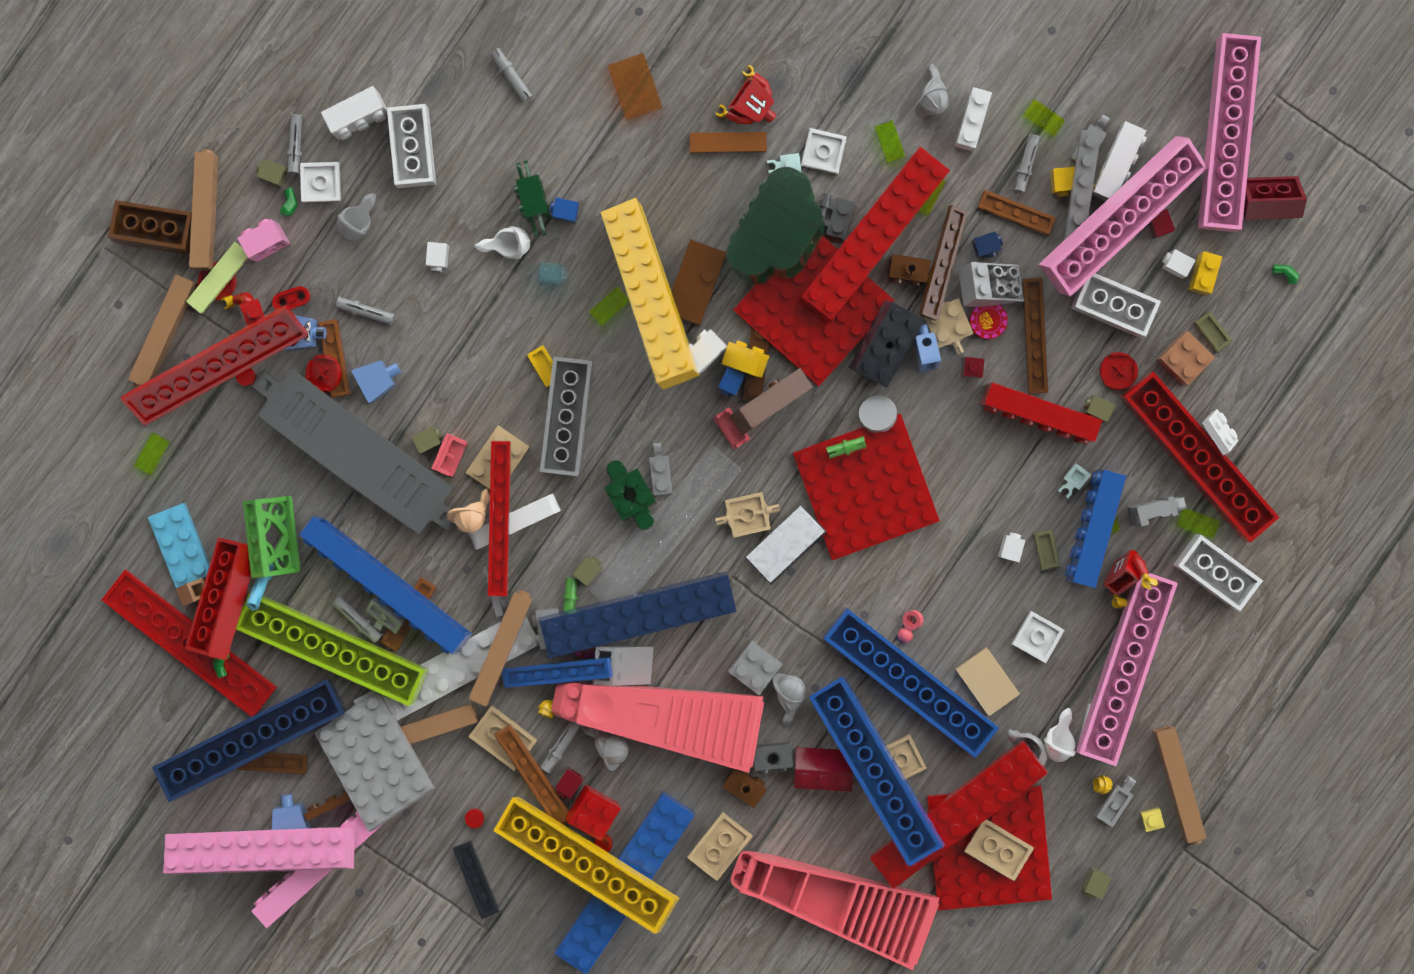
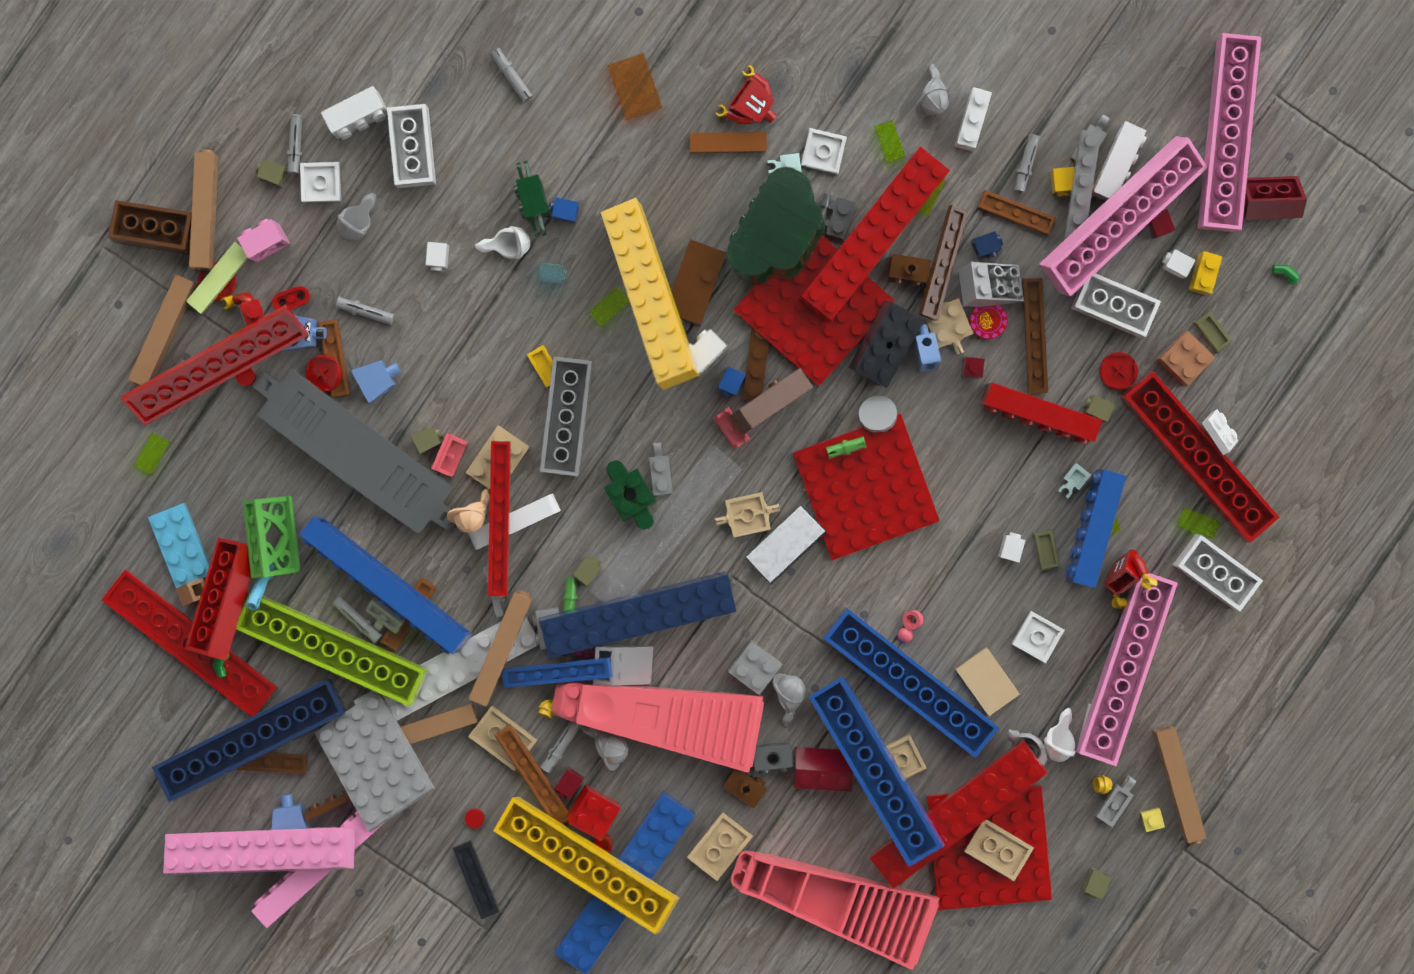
green arm [280,188,298,217] -> none
yellow brick [721,340,769,378] -> none
clear neon green tile [1022,99,1065,137] -> none
light grey hips [1128,496,1186,526] -> none

